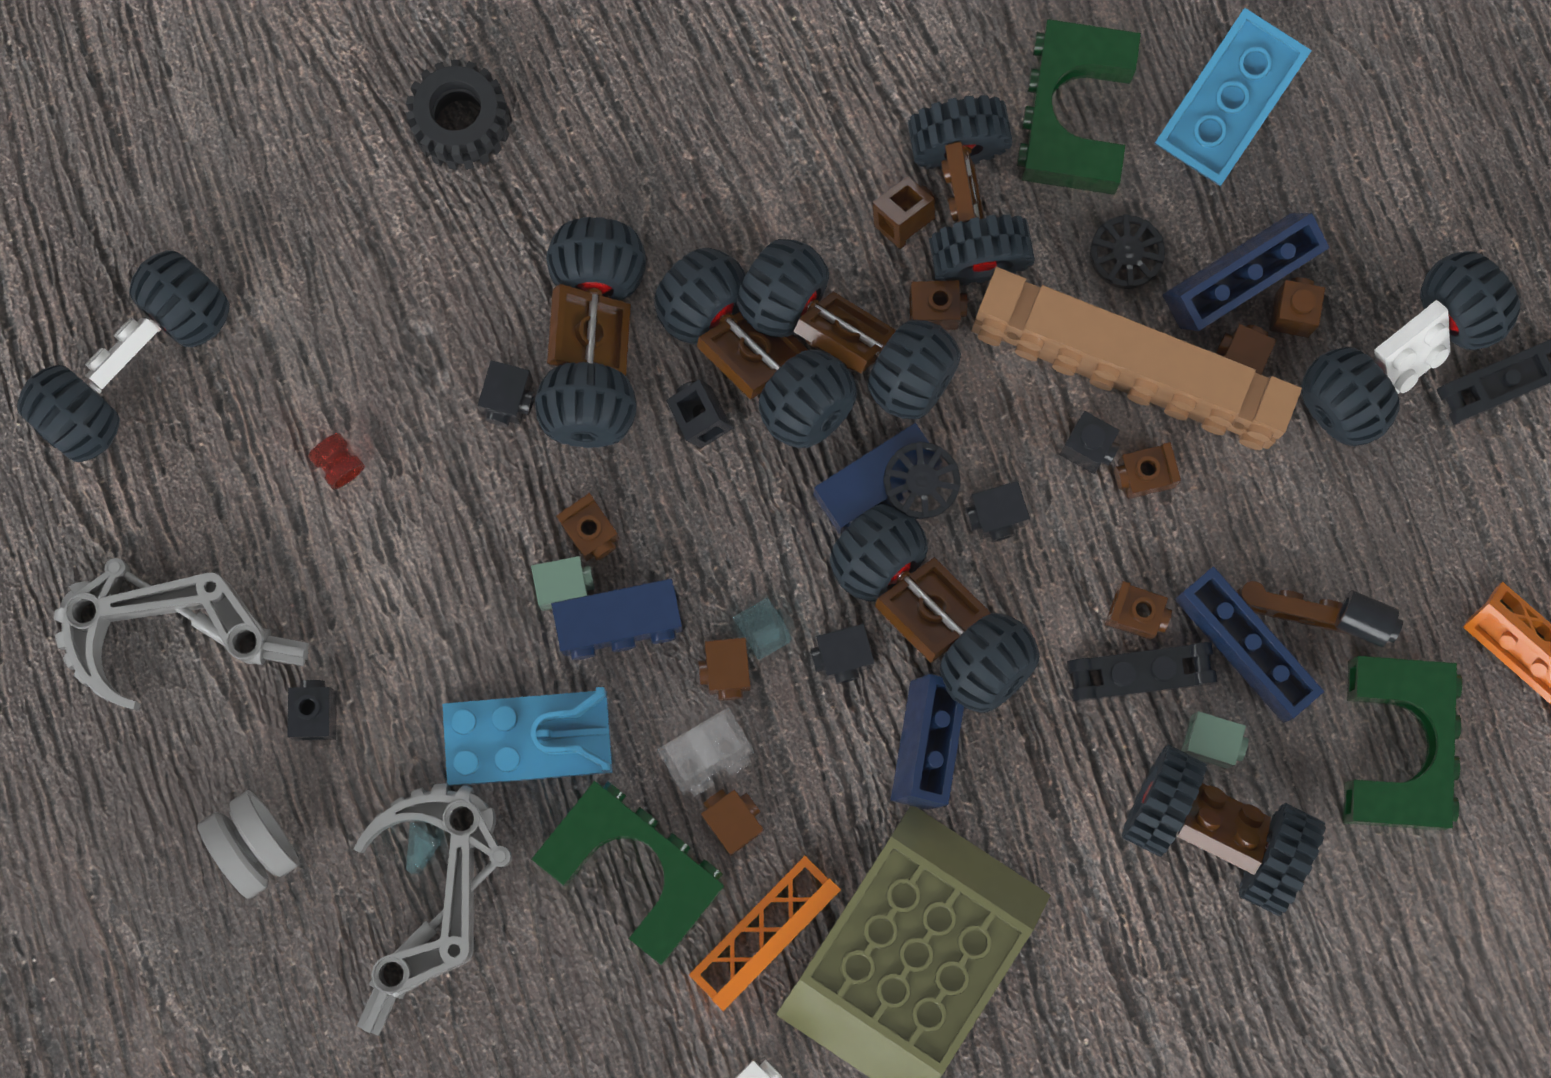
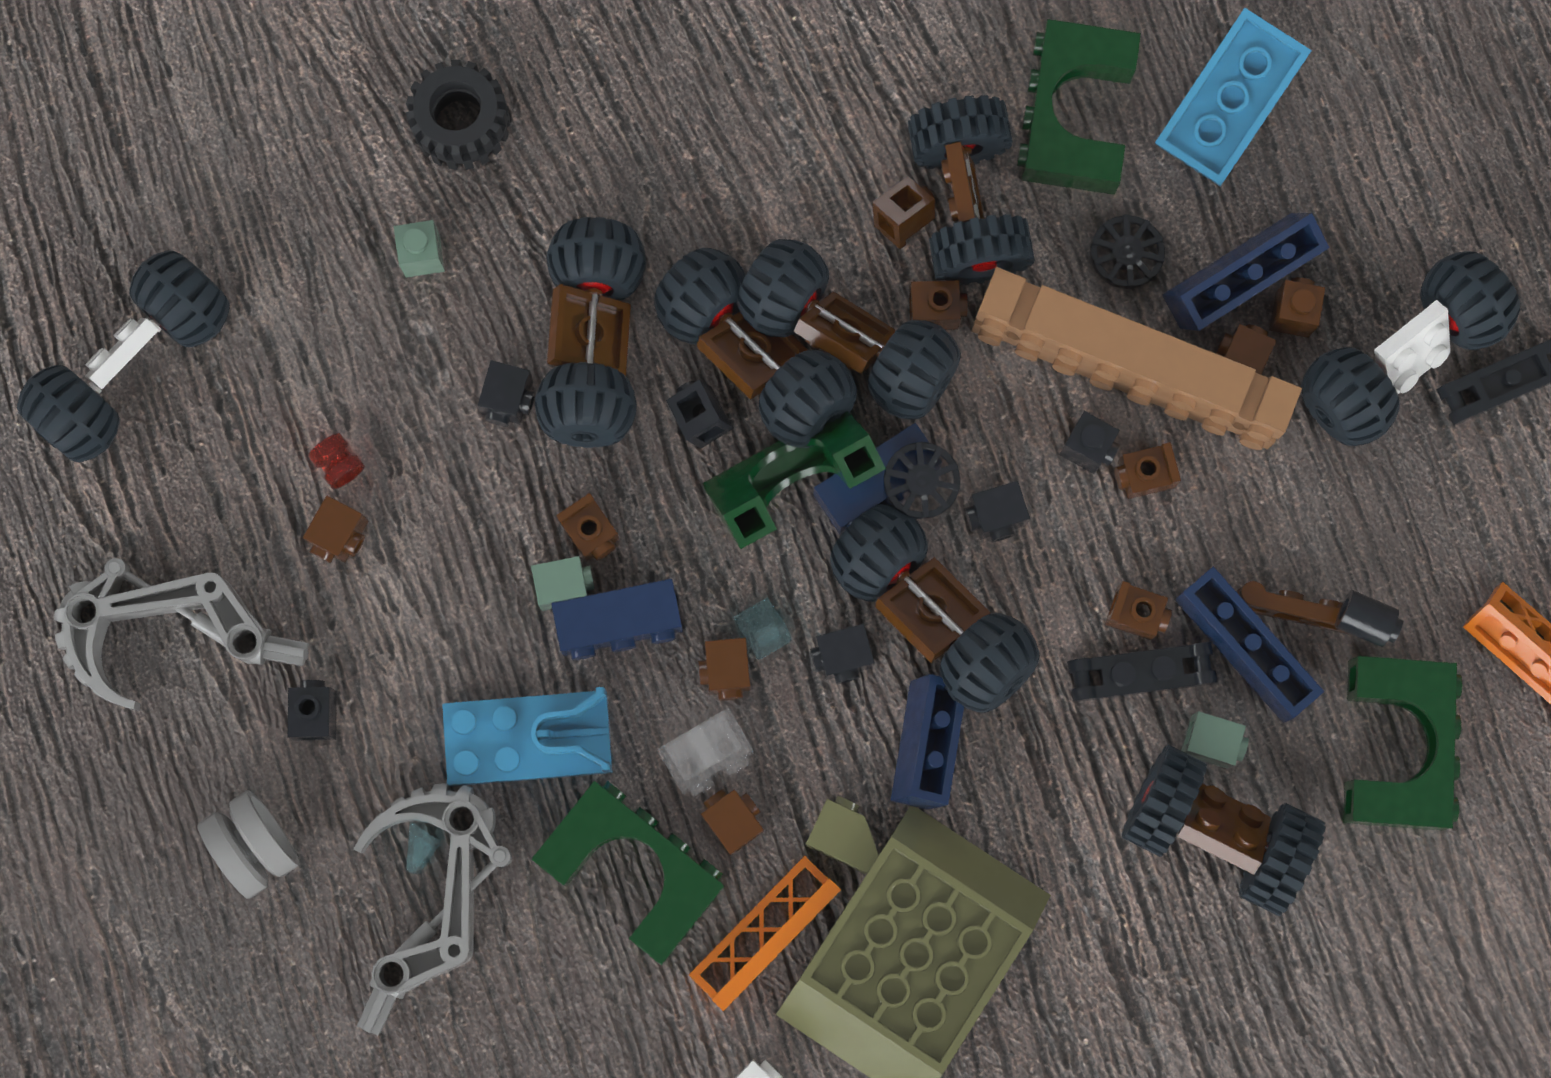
none -> reddish brown brick [302,495,369,564]
none -> sand green brick [393,220,445,278]
none -> dark green arch [702,411,886,549]
none -> olive slope [805,796,879,874]

